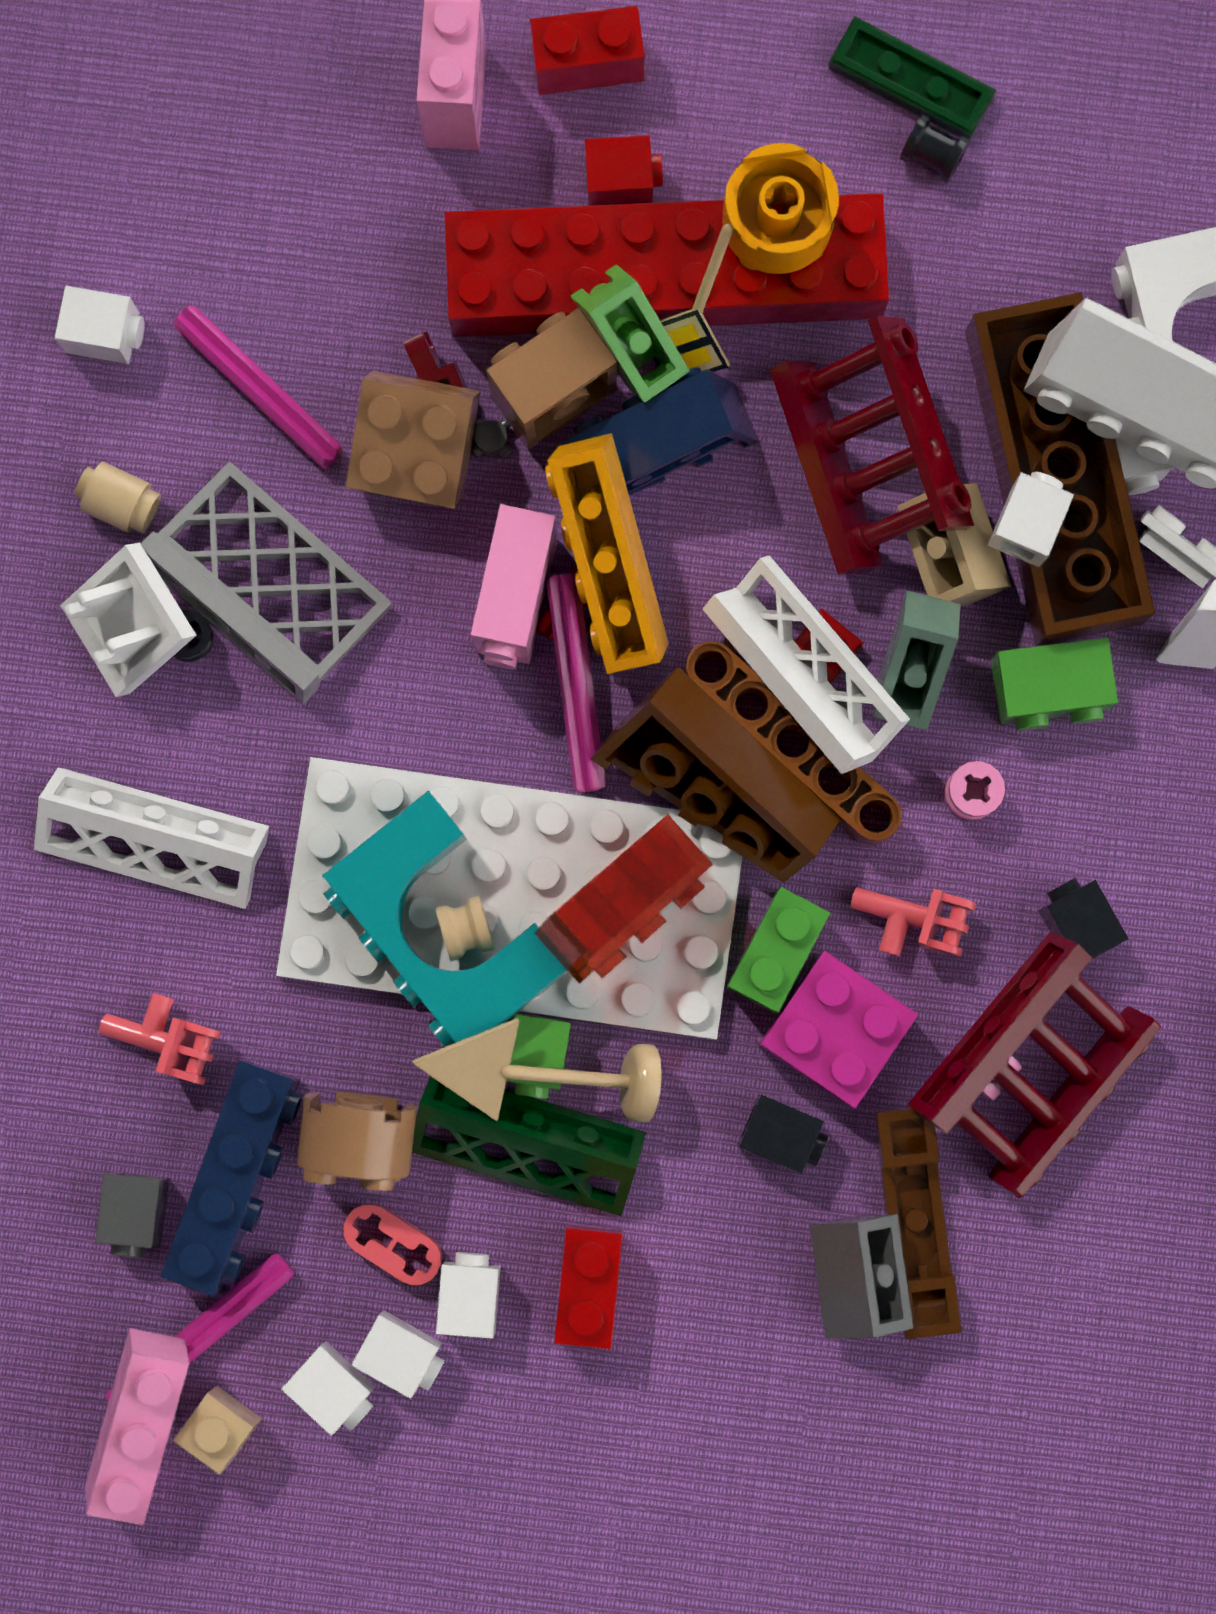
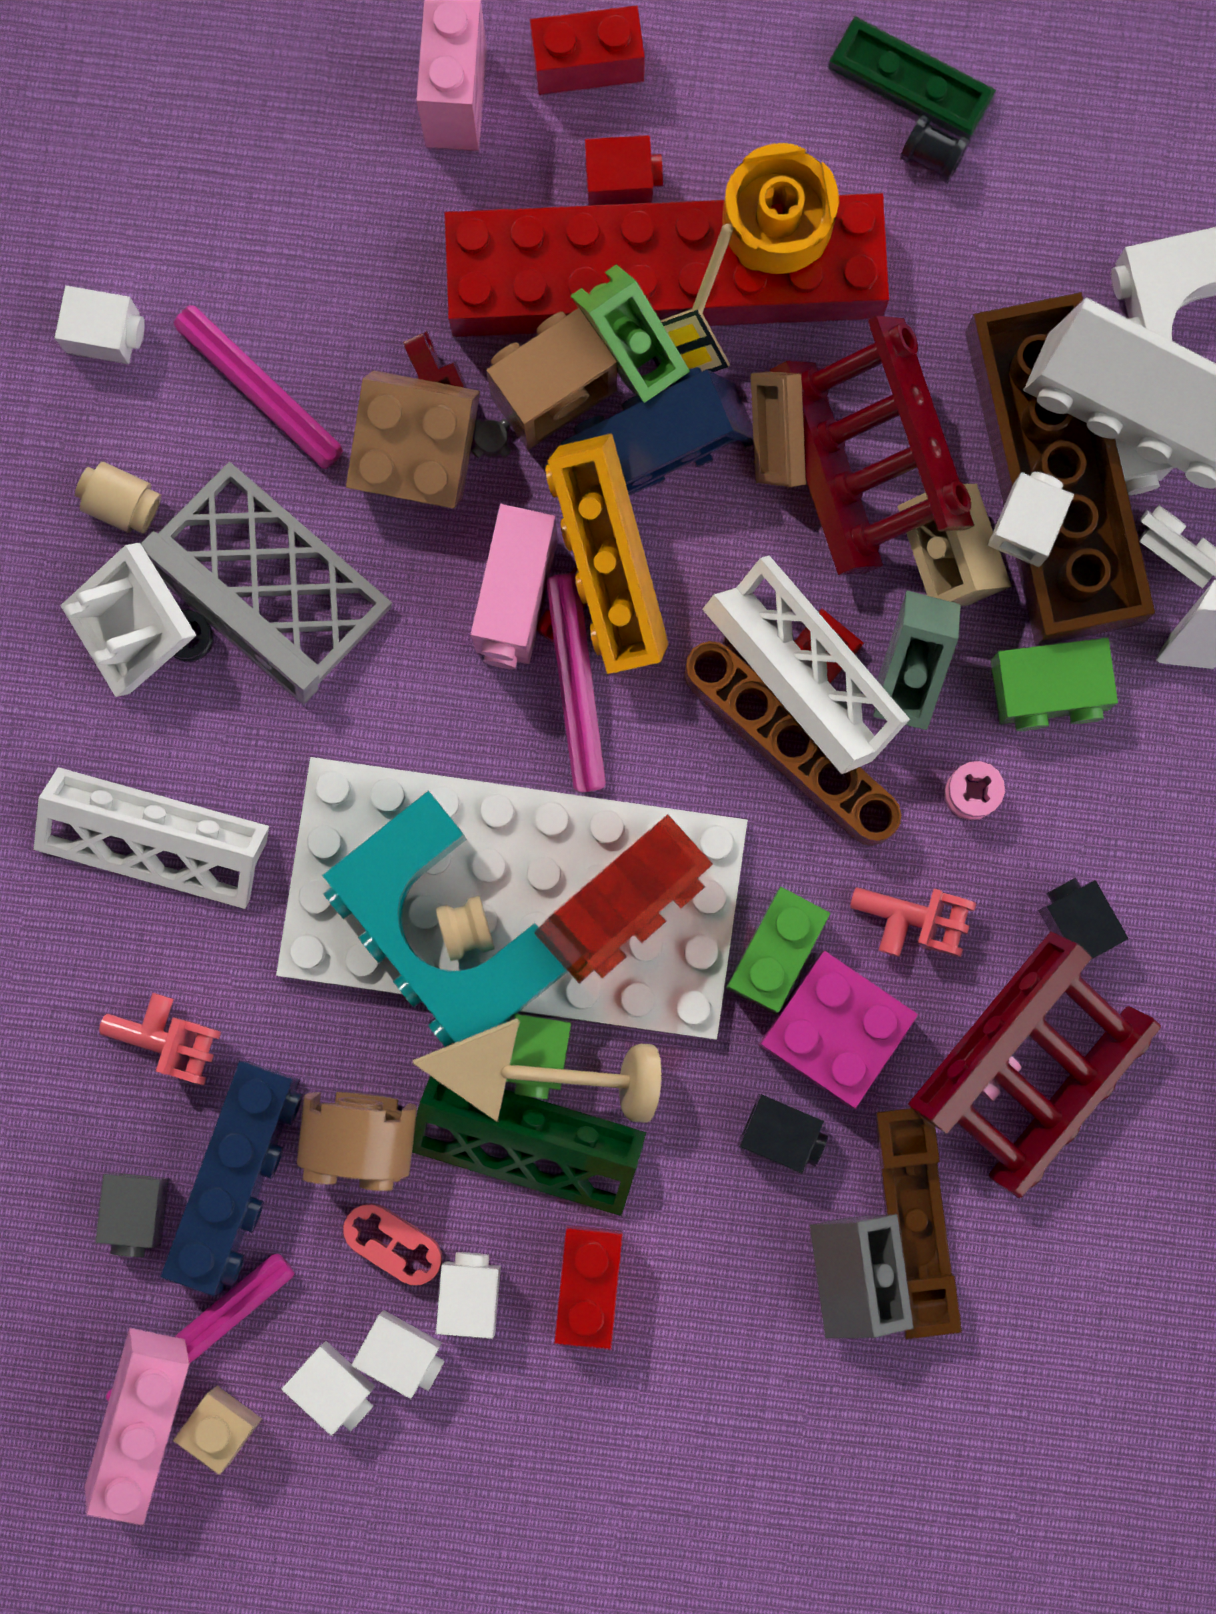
reddish brown wedge [590,667,841,883] -> none
none -> medium nougat tile [751,372,806,487]

